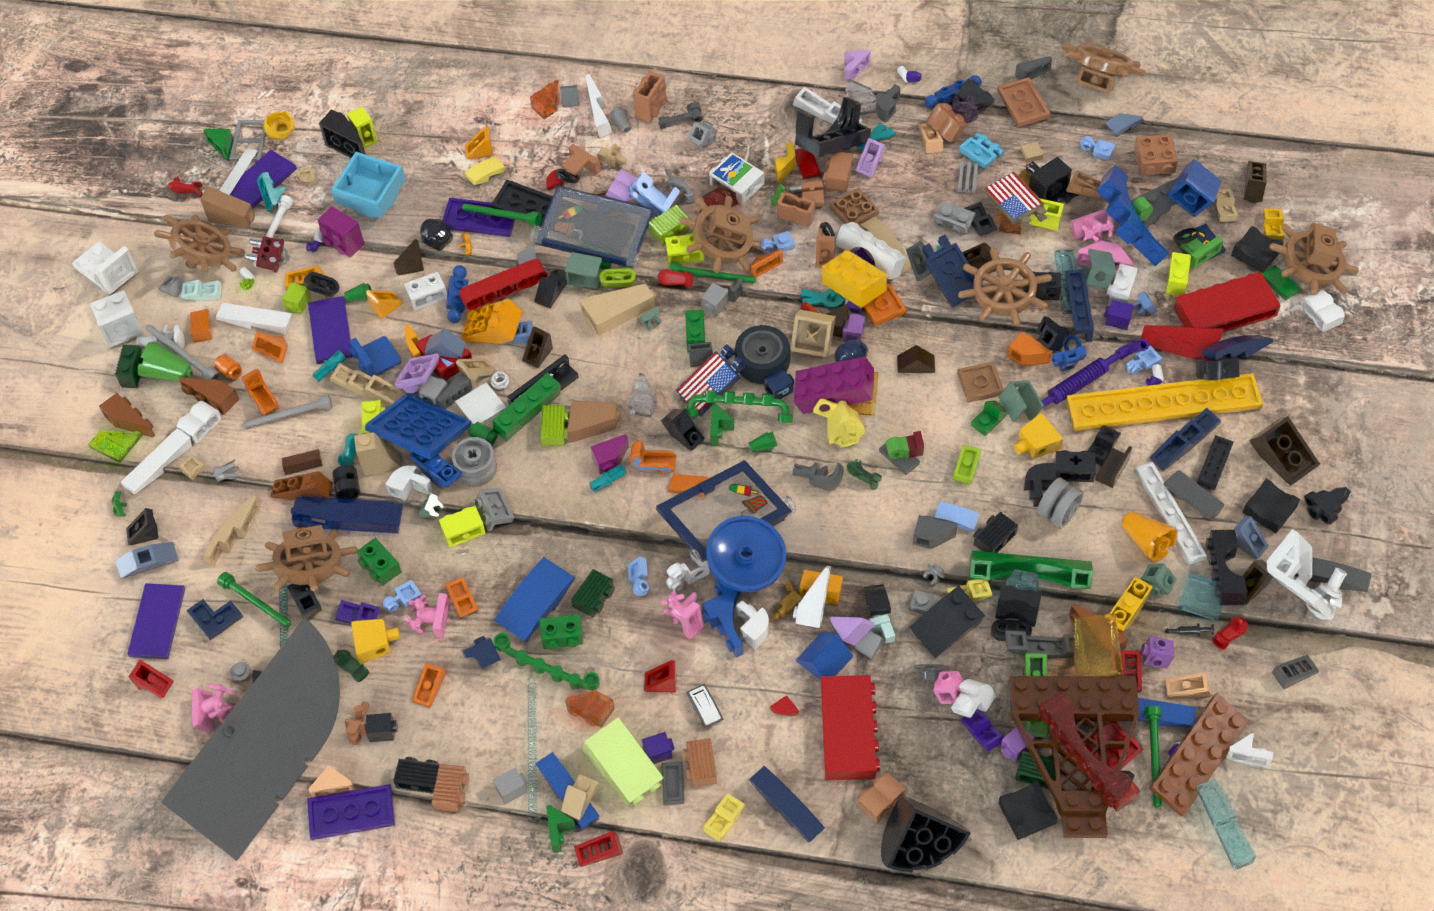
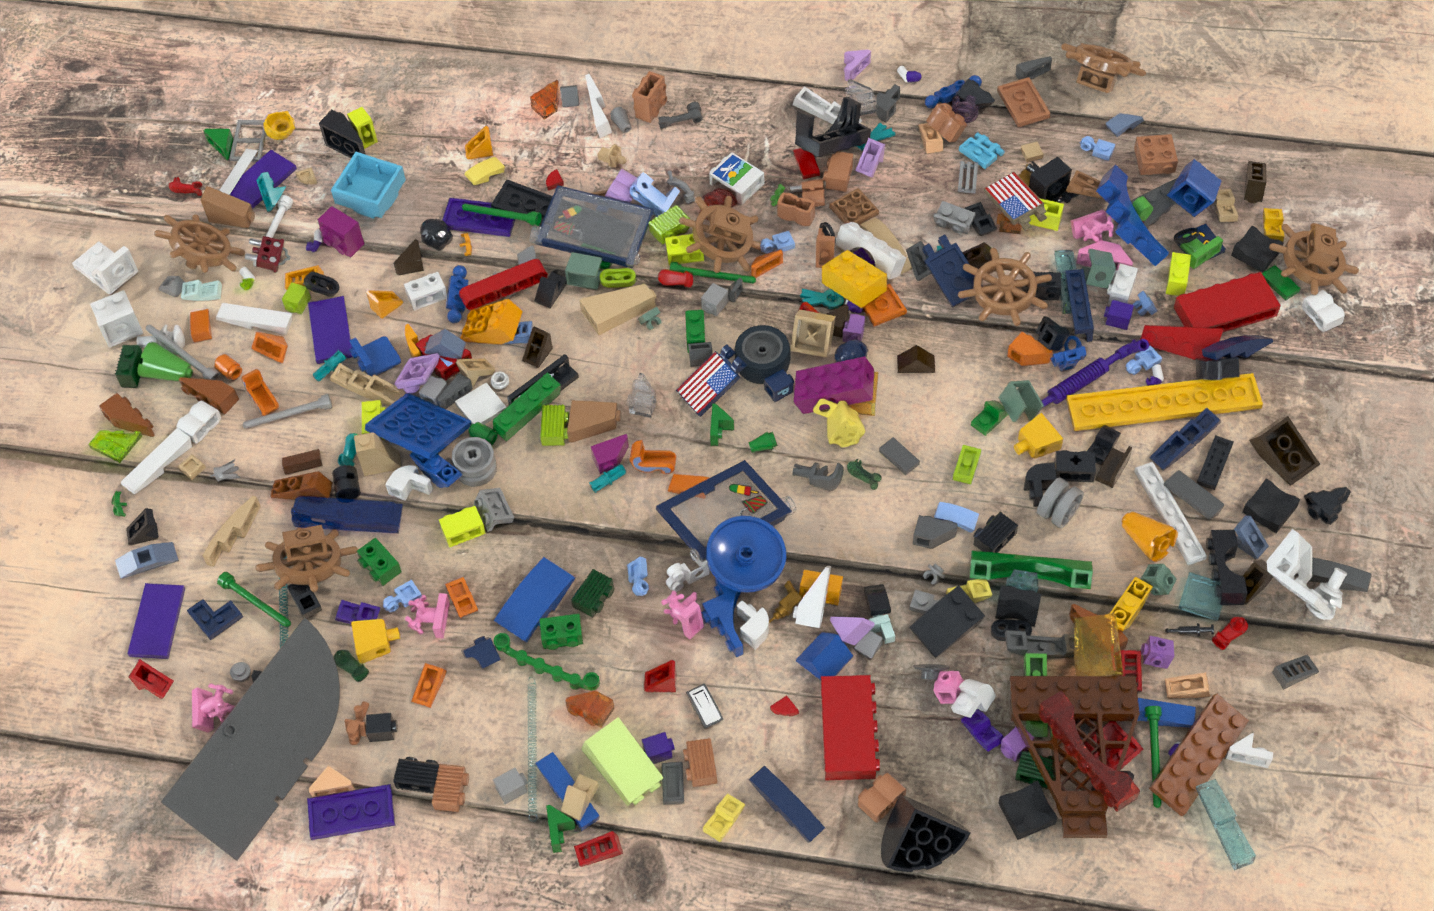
green cone [344,283,372,302] -> none
tile [417,493,443,519] -> none
nougat piece [555,144,601,183] -> none
black slope [661,409,705,451] -> none
green bar [683,390,793,423] -> none
light grey brick [688,120,718,147] -> none
yellow slope [775,142,796,183] -> none
leg [886,431,924,459] -> none
medium nougat tile [957,361,1004,403] -> none

